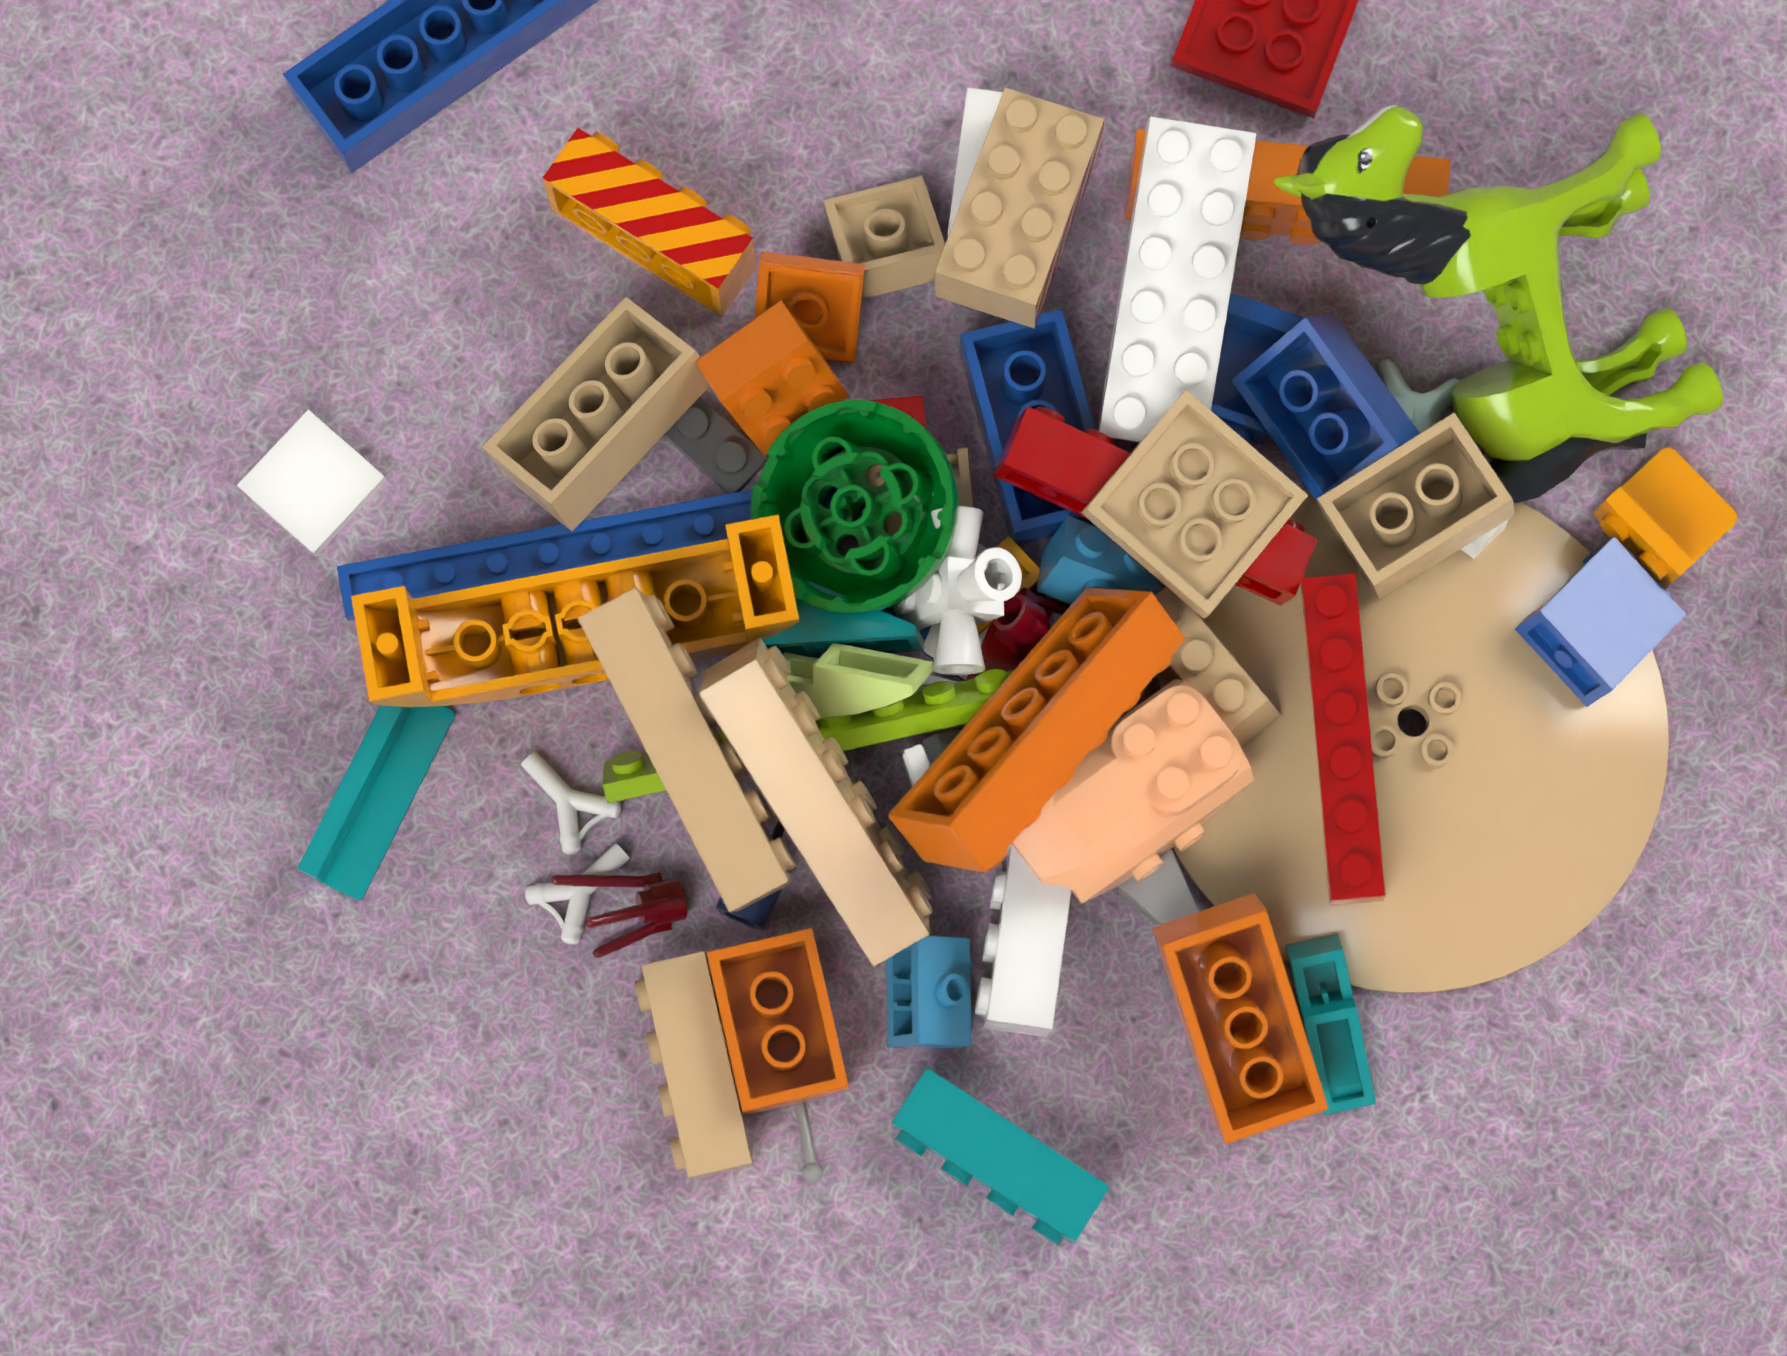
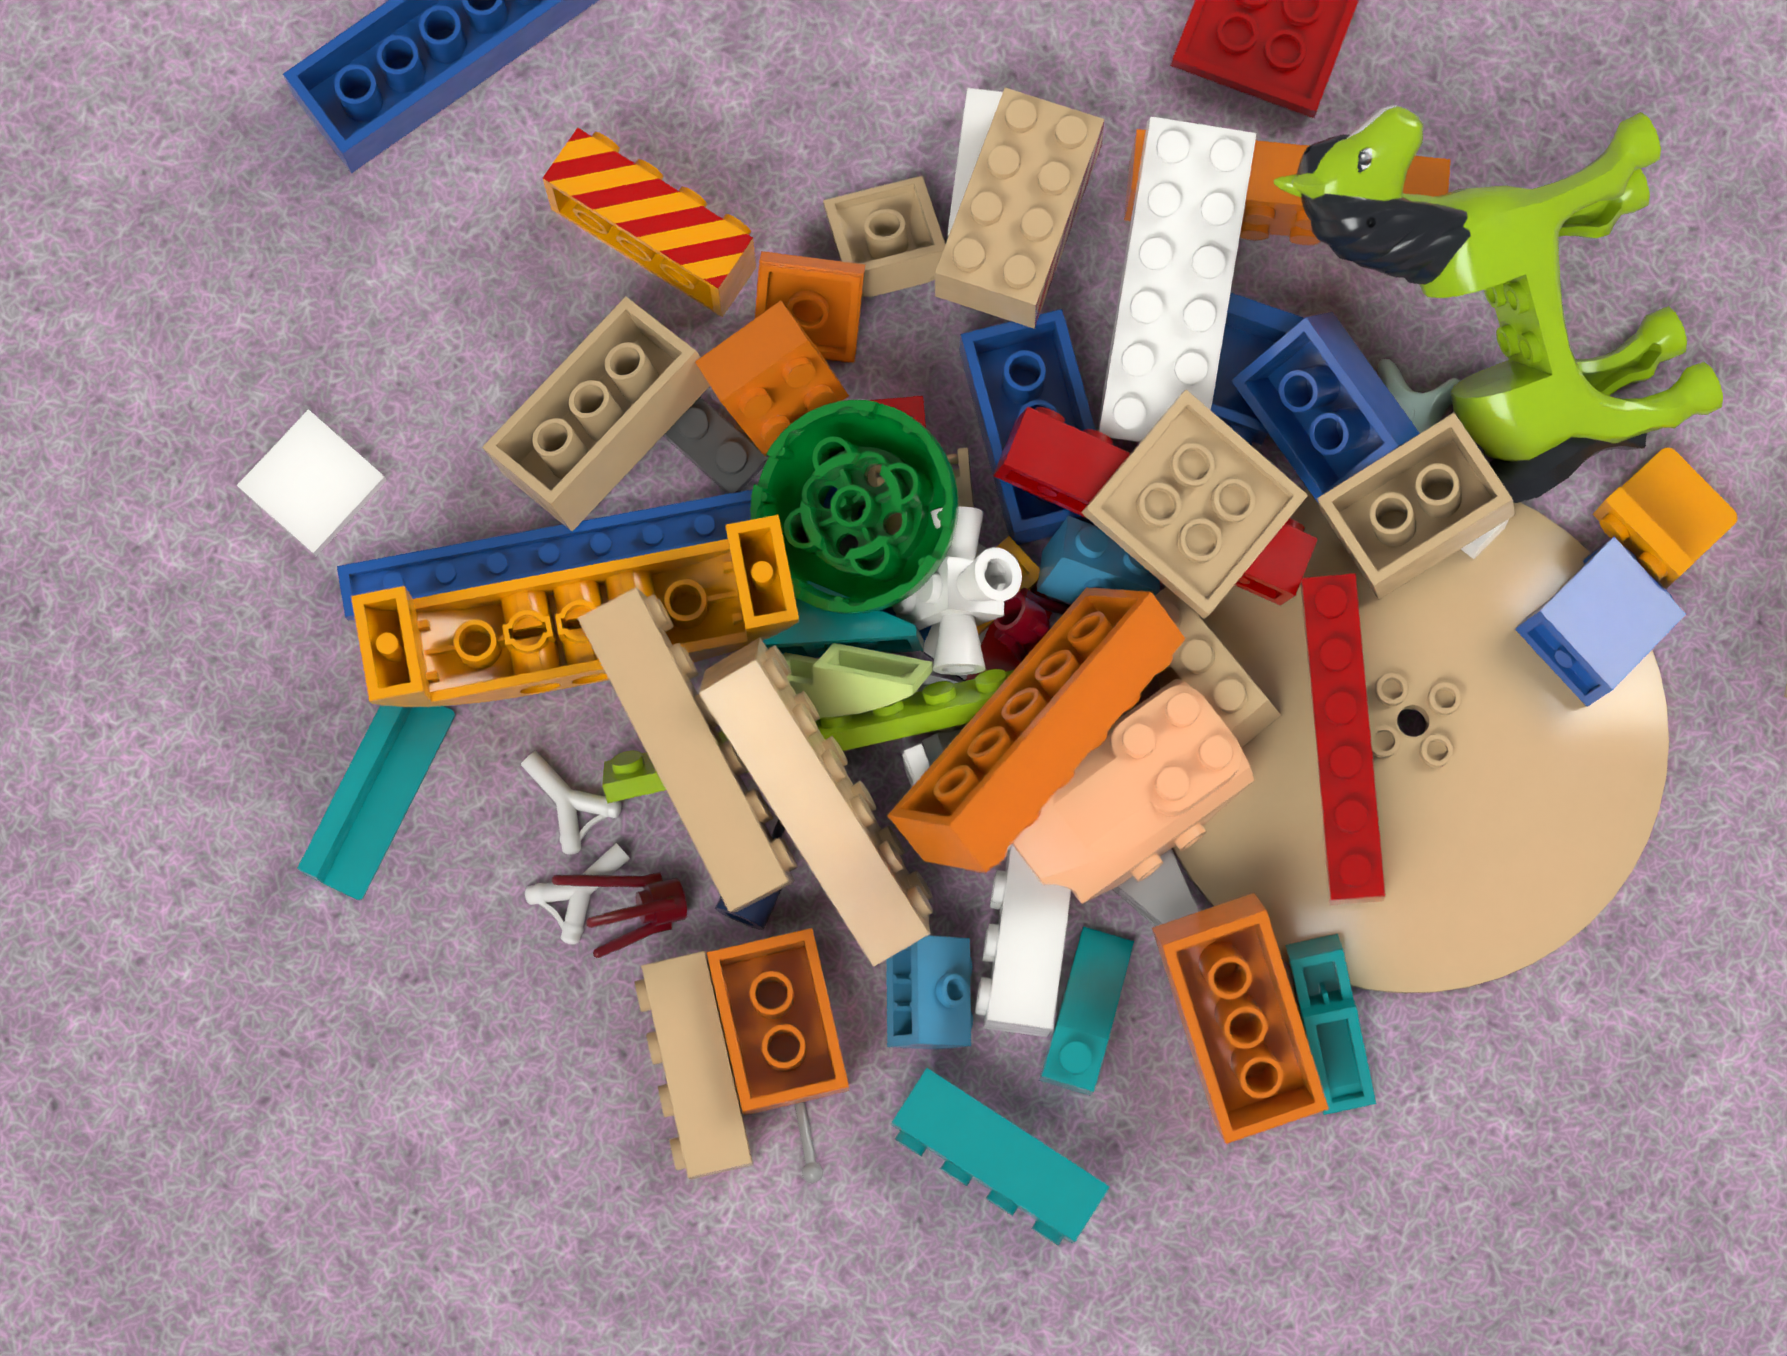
none -> teal slope [1039,926,1134,1096]

